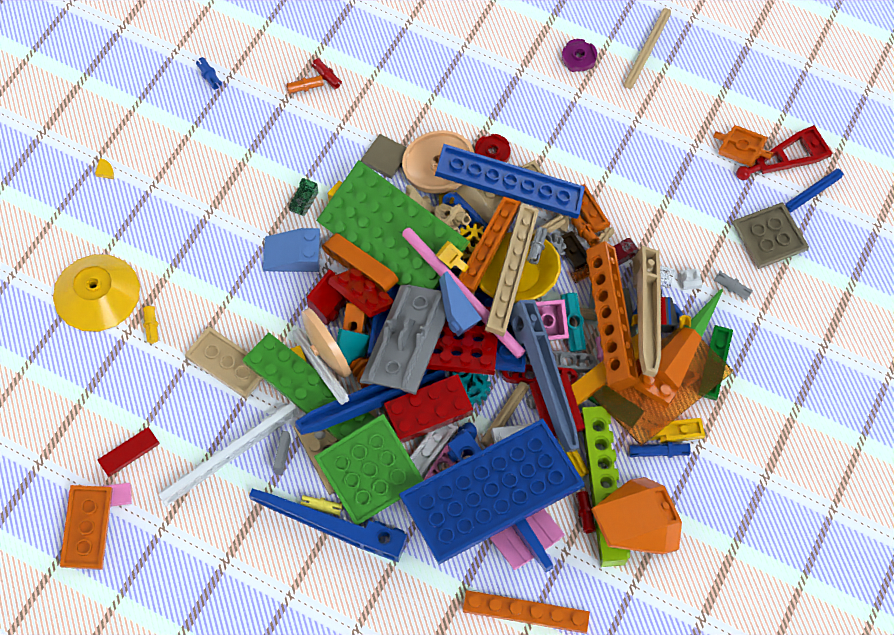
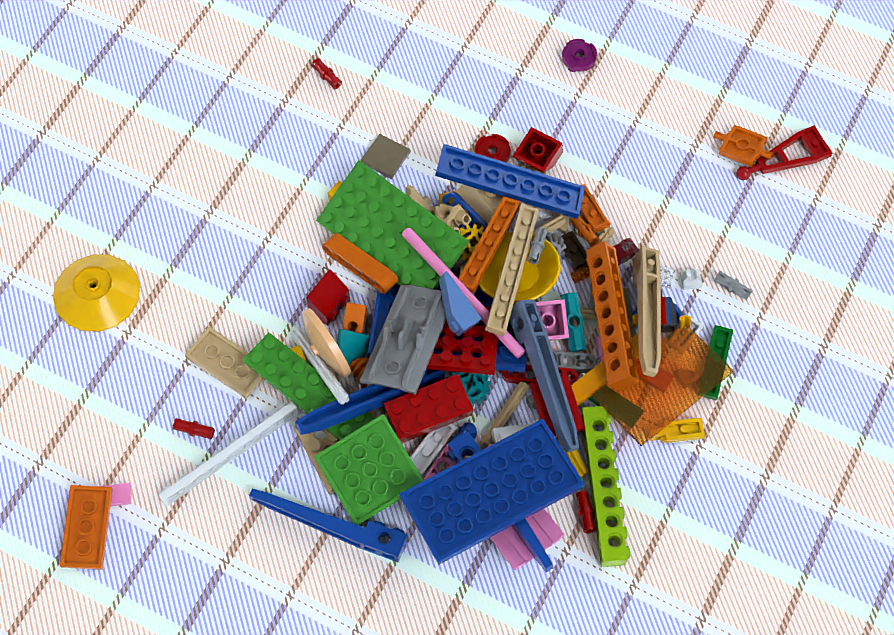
yellow tile [95,158,115,179] -> none
red tile [97,427,160,478] -> none
yellow axle [143,306,159,344] -> none
blue pin [196,57,222,90] -> none
medium blue slope [263,228,321,272] -> none
light grey tile [273,430,291,476] -> none
orange pin [286,75,324,94] -> none
clear green leg [289,178,319,216] -> none
light yellow pin [300,495,343,516] -> none
red plate [328,268,394,317] -> none
light nougat dish [402,130,474,194] -> none
yellow plate [435,241,469,272] -> none
orange plate [463,590,590,634] -> none
orange wedge [591,477,682,555] -> none
tan axle [624,7,672,89] -> none
blue pin [629,442,691,458] -> none
orange plate [633,289,723,408] -> none
dark tan plate [733,202,809,269] -> none
blue axle [785,168,844,212] -> none
none -> red pin [173,418,215,440]
none -> red slope [513,127,563,173]

